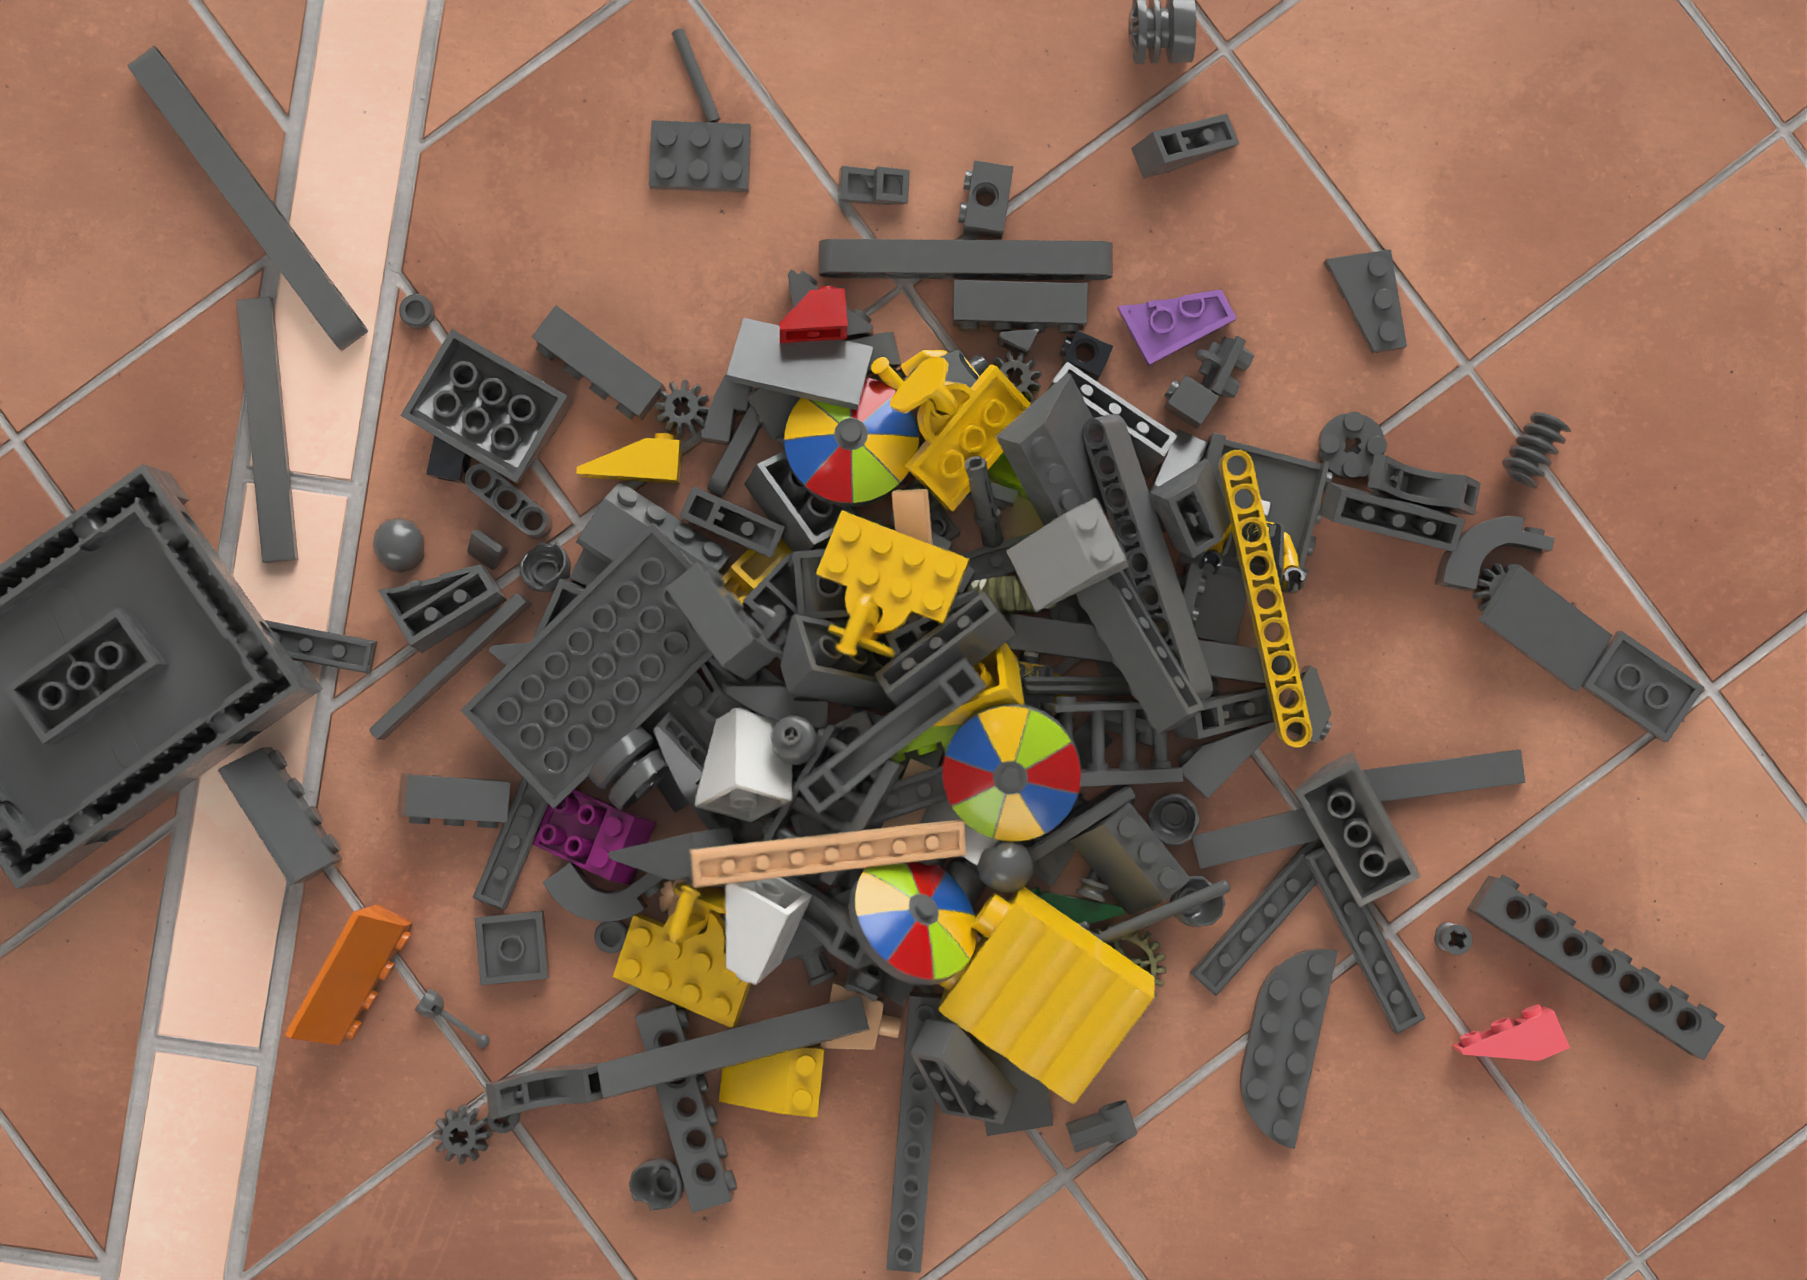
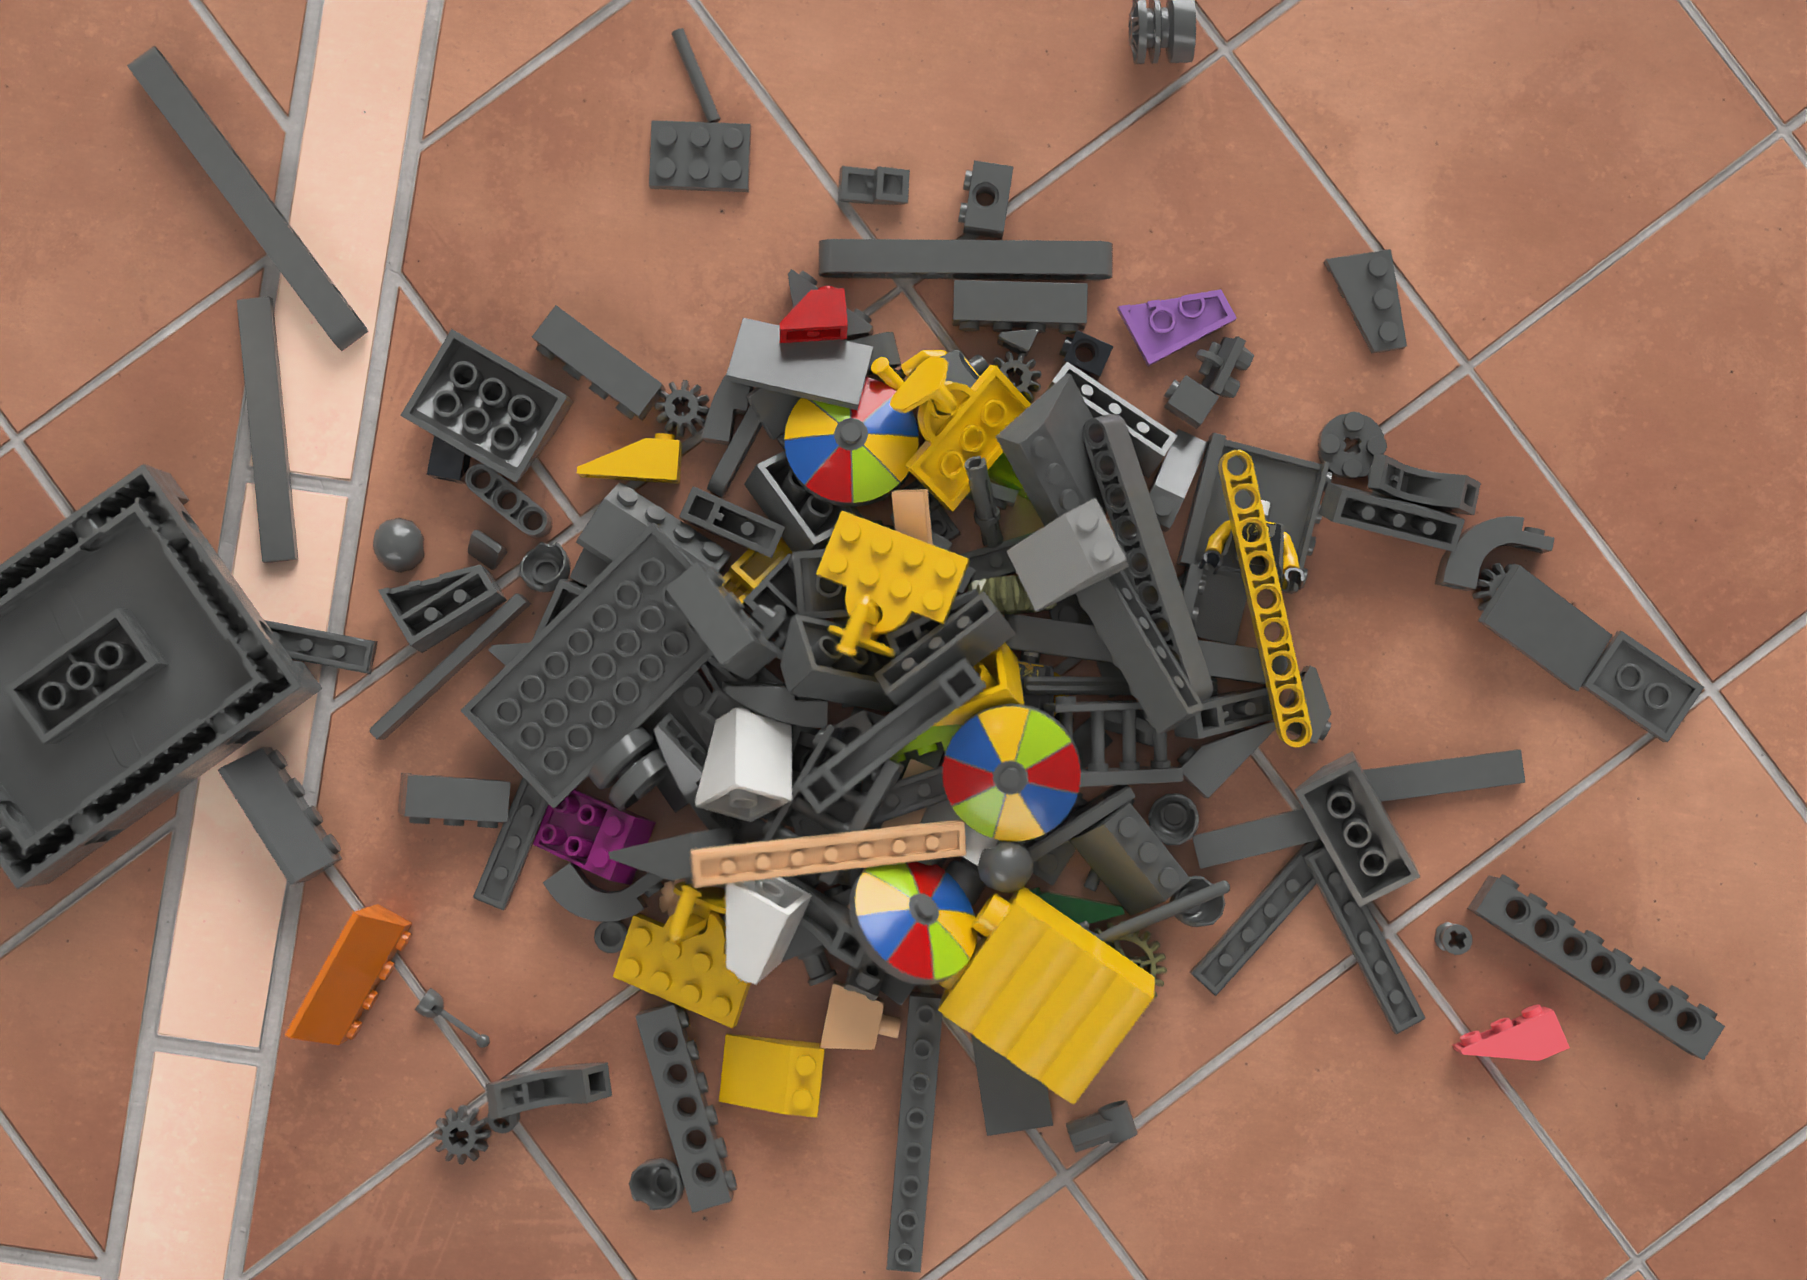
dark grey tile [399,294,435,329] -> none
dark grey plate [475,910,550,985] -> none
dark grey tile [597,995,870,1099] -> none
dark grey head [771,716,818,765] -> none
dark grey wedge [910,1020,1018,1124] -> none
dark grey bush [1076,877,1109,902] -> none
dark grey slope [1131,114,1239,179] -> none
dark grey slope [1149,459,1230,558] -> none
dark grey plate [1240,948,1338,1149] -> none
dark grey piece [1502,412,1571,489] -> none

